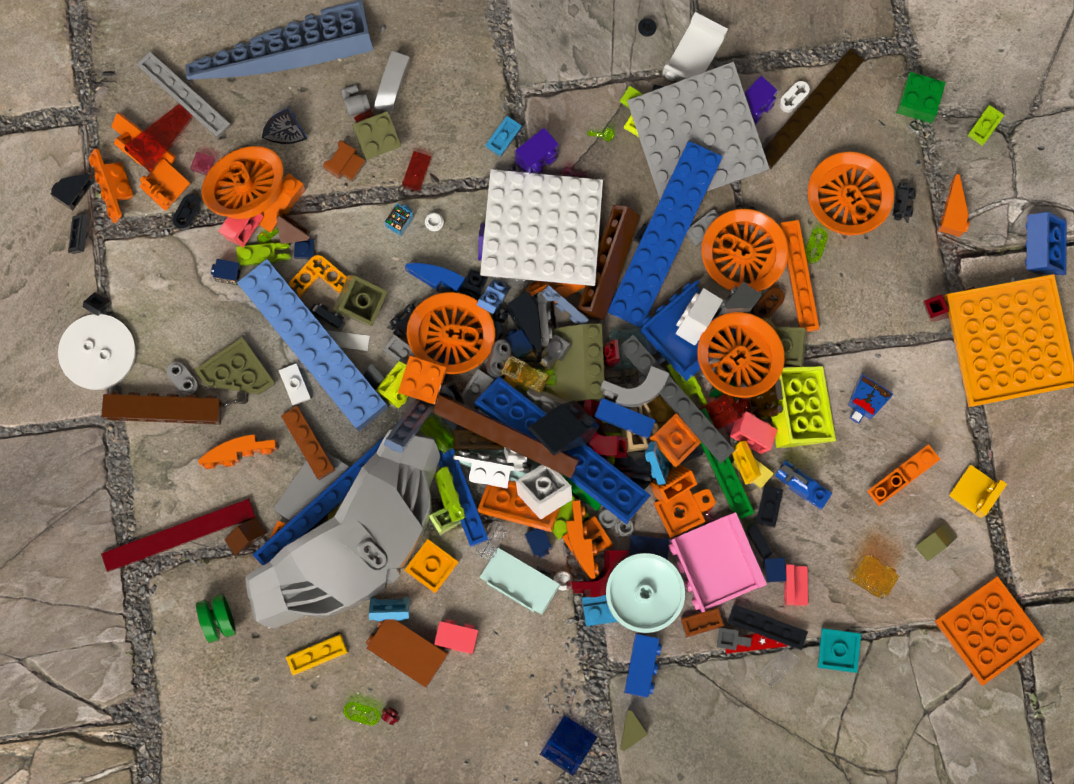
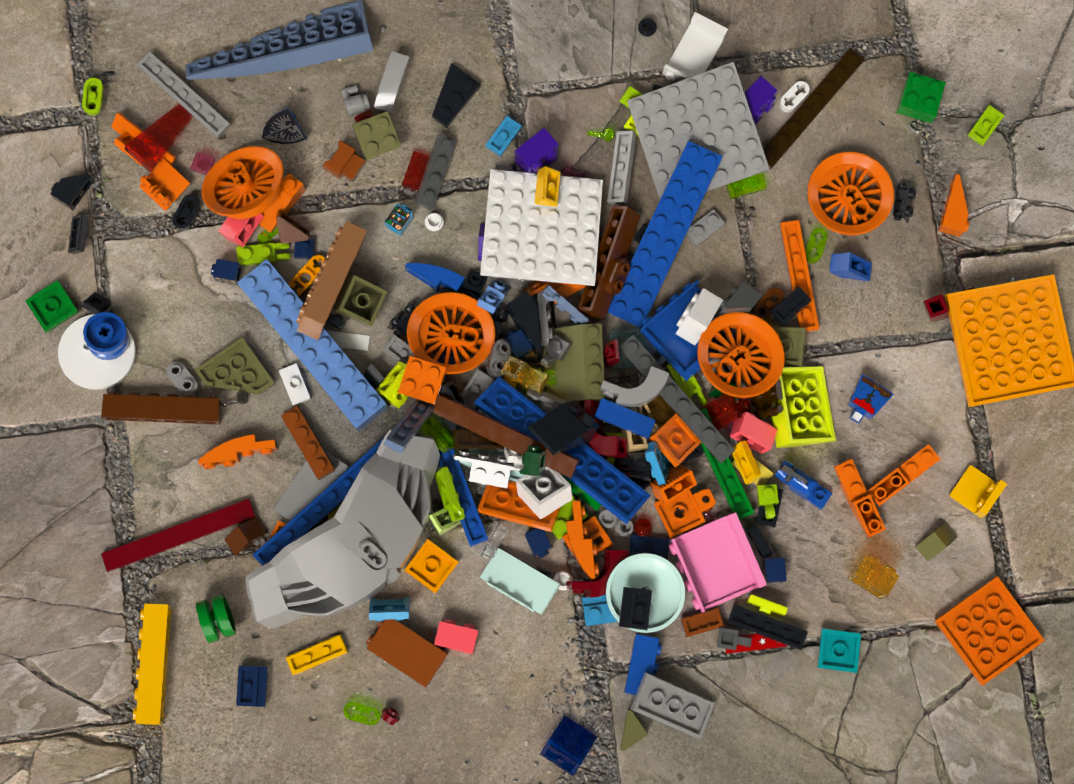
orange bracket [89,148,133,223] -> none
orange piece [701,209,788,292] -> none
coral panel [784,565,808,606] -> none
blue slope [1025,212,1067,275] -> none
none -> green plate [25,280,79,333]
none -> lime plate [82,78,104,116]
none -> blue wheel [83,312,130,360]
none -> yellow brick [133,604,171,725]
none -> dark blue plate [236,666,268,707]
none -> medium nougat brick [296,221,367,340]
none -> dark grey plate [414,133,456,210]
none -> black wing [432,63,481,129]
none -> dark green brick [520,445,546,477]
none -> yellow slope [534,166,561,207]
none -> reddish brown plate [605,258,630,295]
none -> light grey plate [607,131,637,205]
none -> black plate [618,587,652,631]
none -> light grey tile [630,672,715,740]
none -> clear red plate [633,518,652,536]
none -> clear neon green plate [726,173,767,200]
none -> neon yellow plate [746,594,788,616]
none -> lime plate [756,484,779,519]
none -> black plate [770,287,812,326]
none -> blue slope [830,252,872,281]
none -> orange slope [833,459,886,538]

